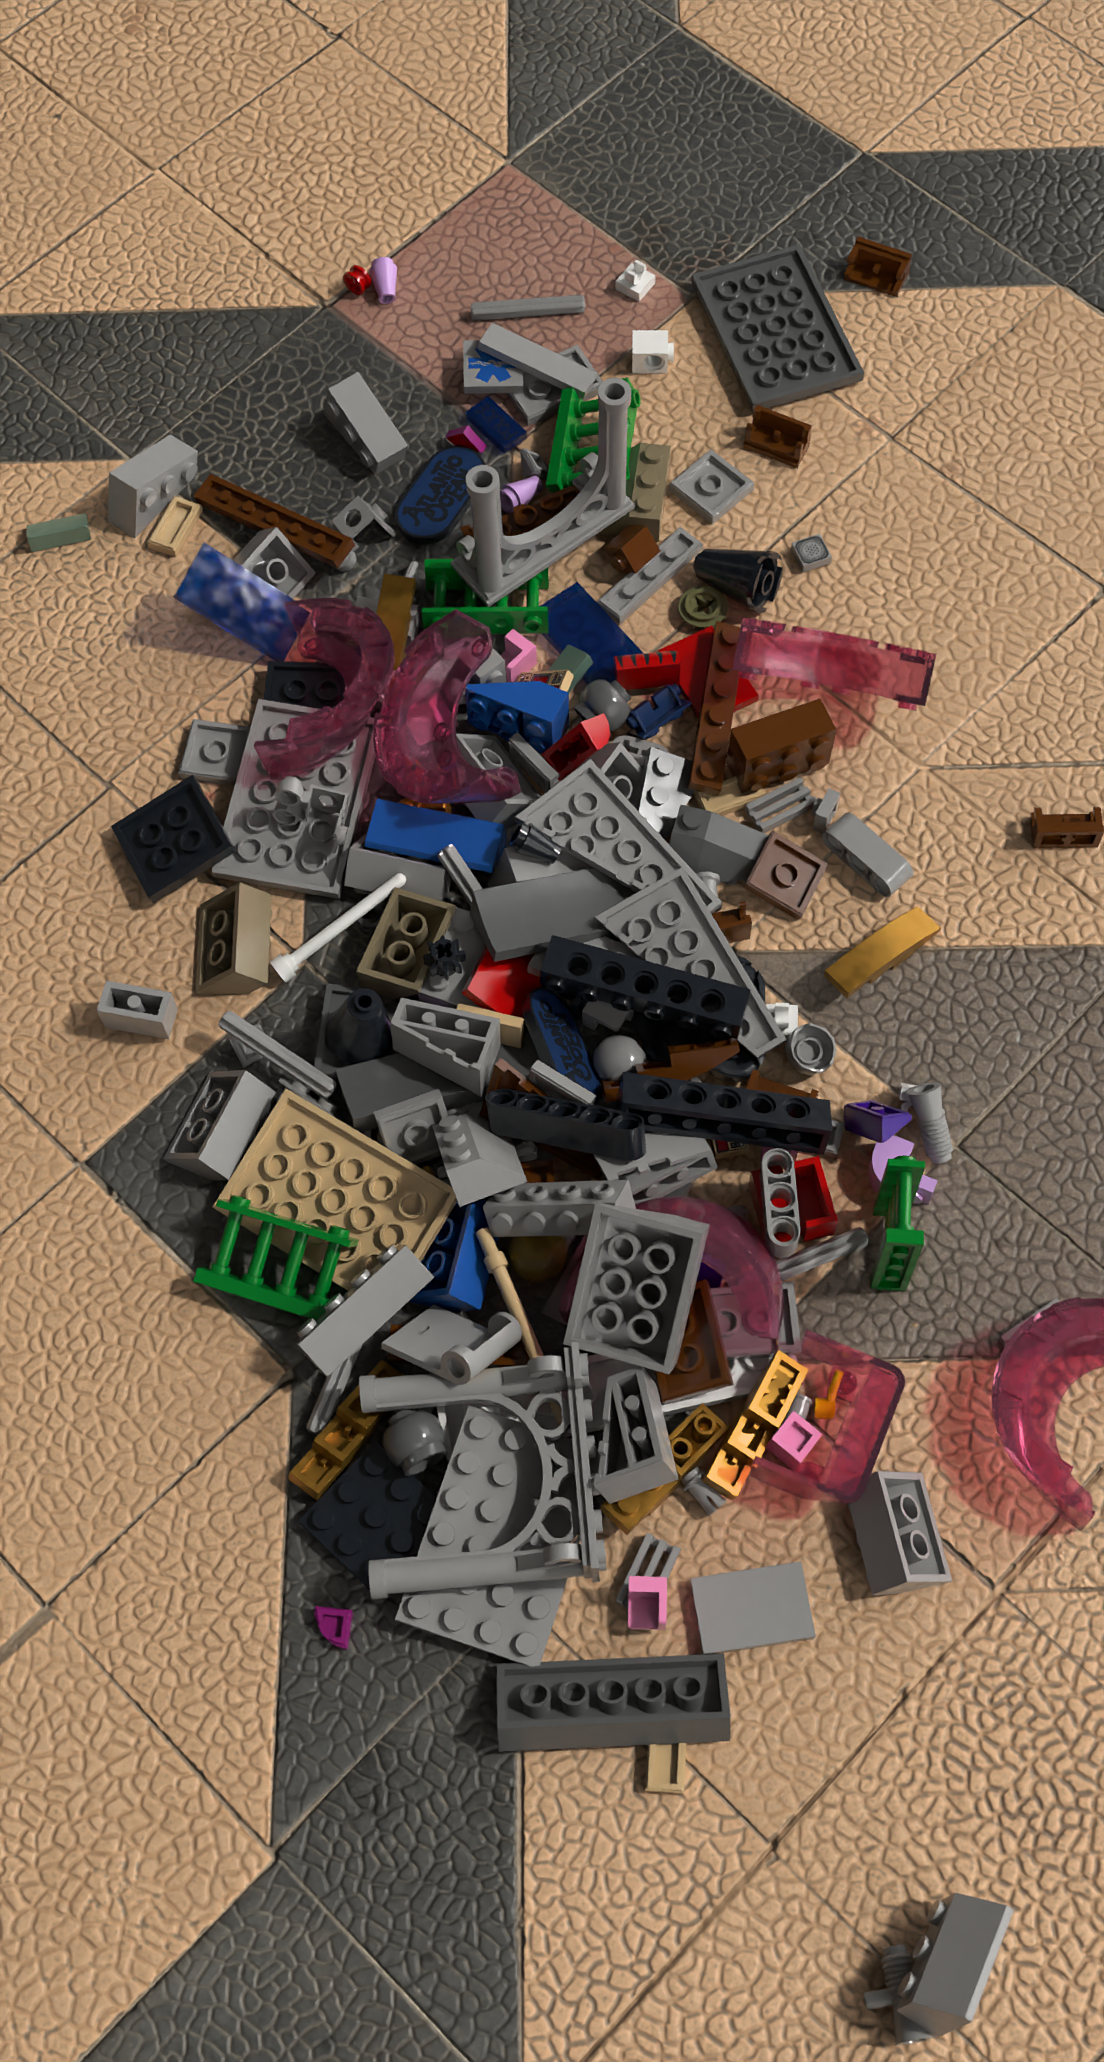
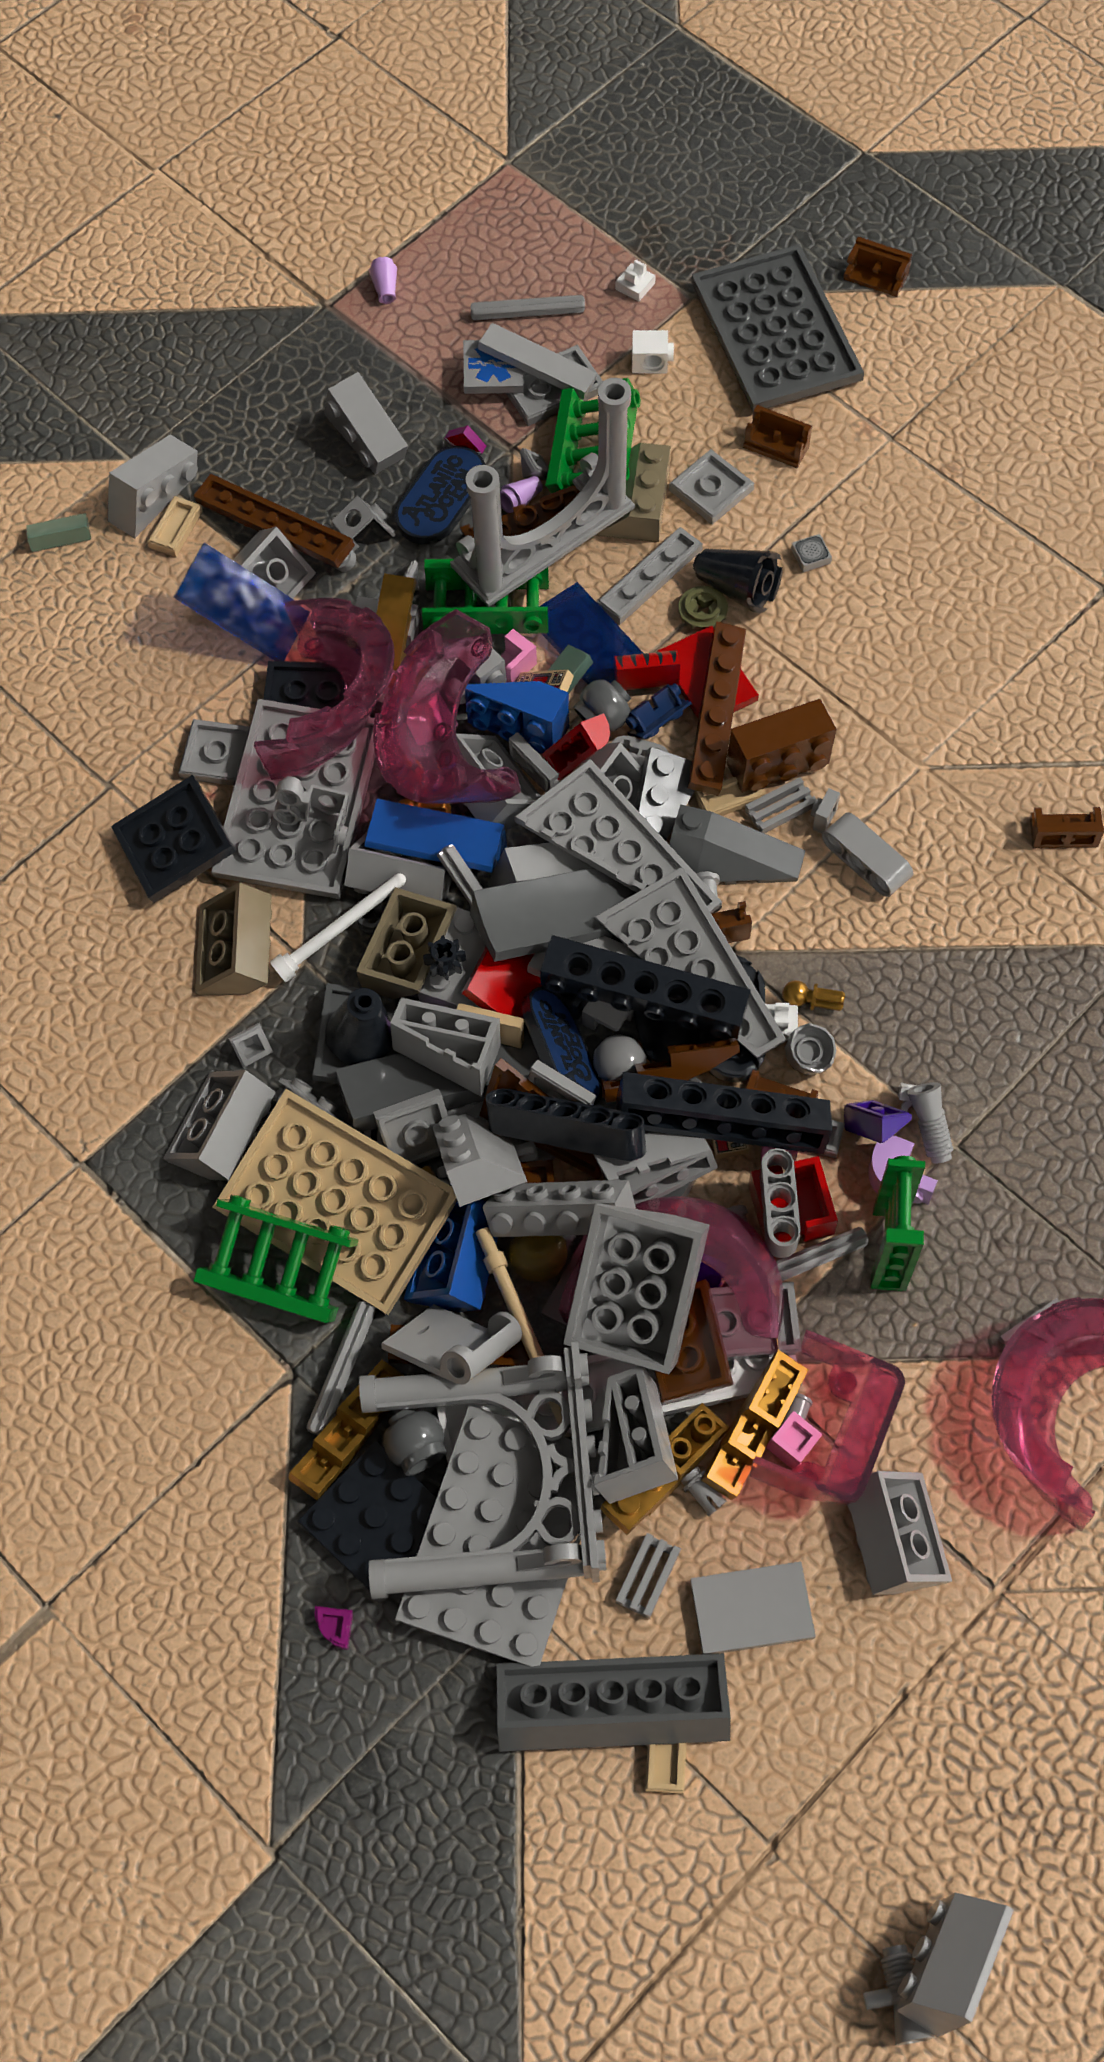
light grey brick [97,981,178,1039] -> none
light grey axle [218,1011,337,1099] -> none
light grey brick [294,1244,434,1377] -> none
red bush [343,265,372,295] -> none
clear blue tile [466,396,527,454] -> none
black cone [509,822,562,864] -> none
reddish brown brick [604,525,660,574] -> none
bright pink panel [628,1576,667,1630] -> none
clear pink windscreen [732,617,936,711] -> none
reddish brown tile [742,831,828,920] -> none
hand [814,1369,844,1419] -> none
pearl gold slope [824,906,941,999] -> none
none -> pearl gold axle [782,980,845,1011]

